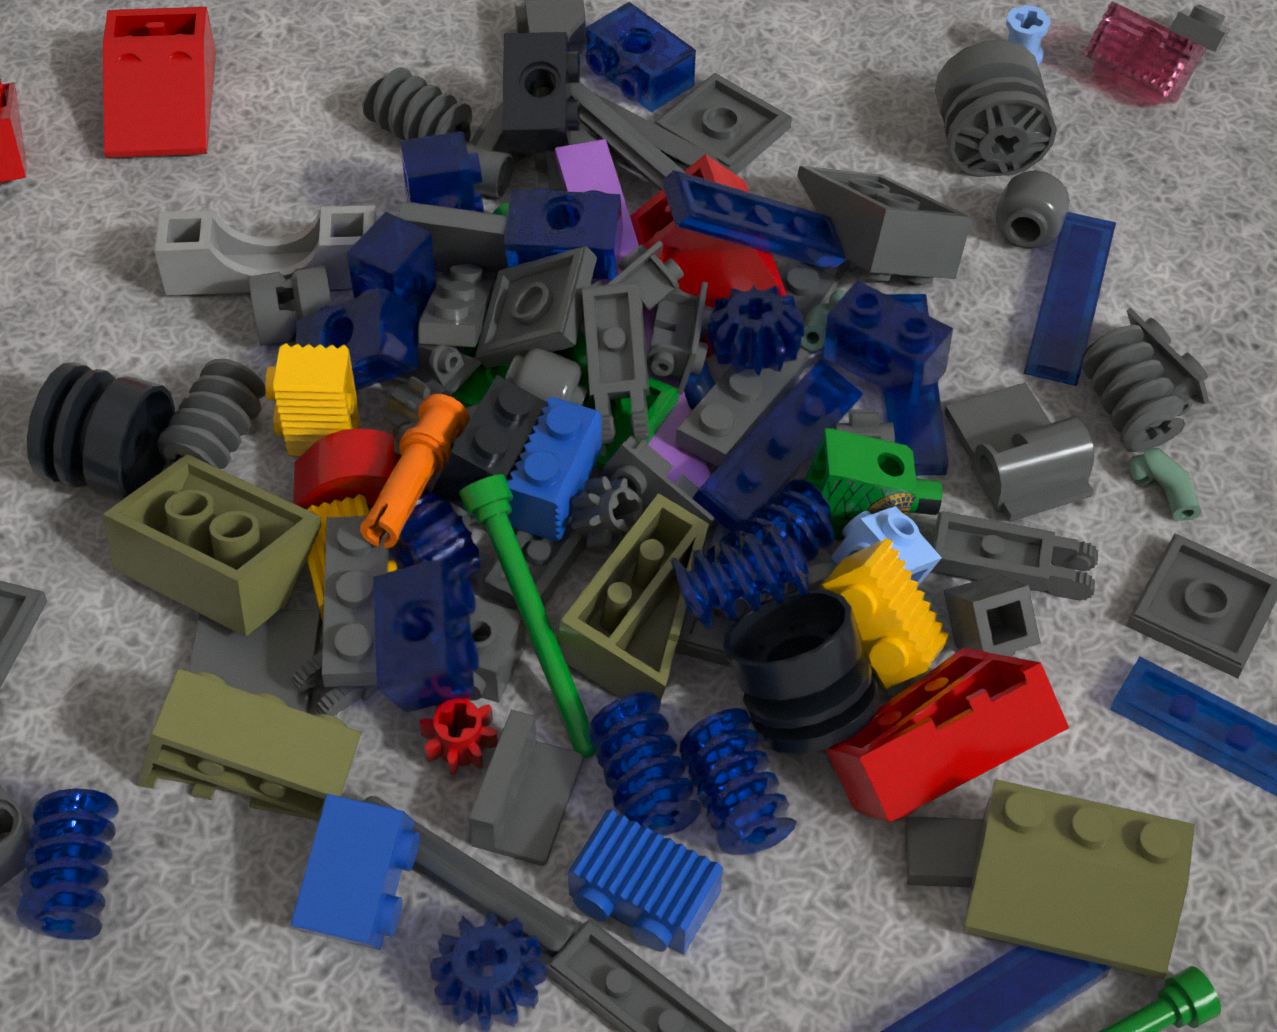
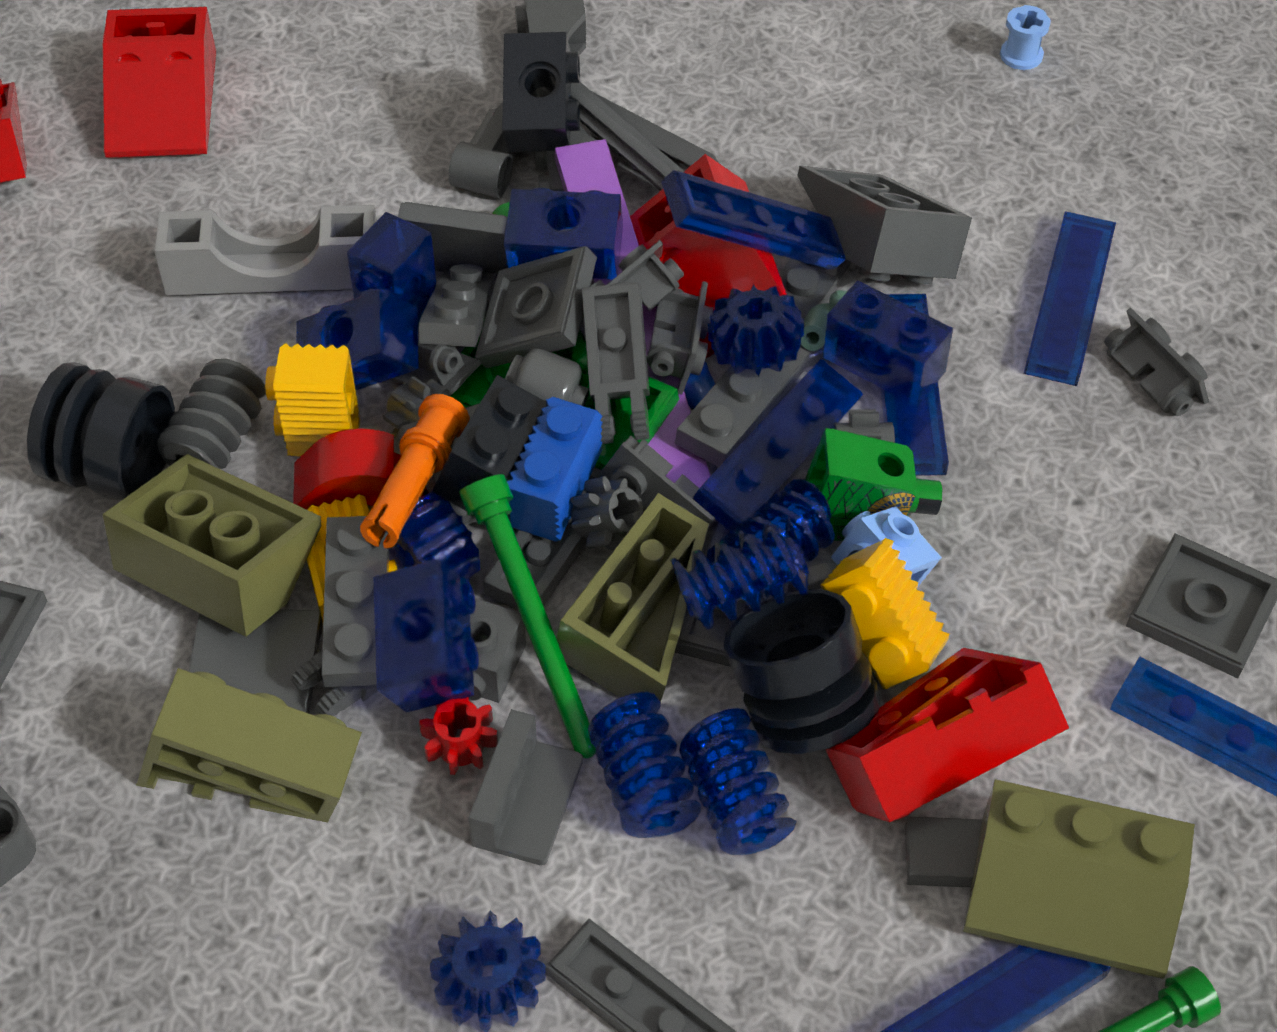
clear blue piece [16,788,119,941] -> none
dark grey wheel [249,265,337,346] -> none
blue brick [290,794,420,950] -> none
dark grey piece [362,67,472,166] -> none
dark grey axle [363,796,574,957] -> none
clear blue brick [399,131,484,213] -> none
blue brick [568,809,723,955] -> none
clear blue brick [585,1,696,112] -> none
dark grey tile [654,73,792,175] -> none
dark grey hinge [931,511,1099,601] -> none
dark grey wheel [935,40,1057,177] -> none
dark grey brick [943,574,1041,657] -> none
dark grey piece [944,382,1095,522] -> none
dark grey head [996,170,1070,249] -> none
dark grey piece [1082,324,1185,452] -> none
clear pink brick [1083,1,1206,105] -> none
sand green arm [1128,448,1201,521] -> none
dark grey plate [1169,4,1230,52] -> none

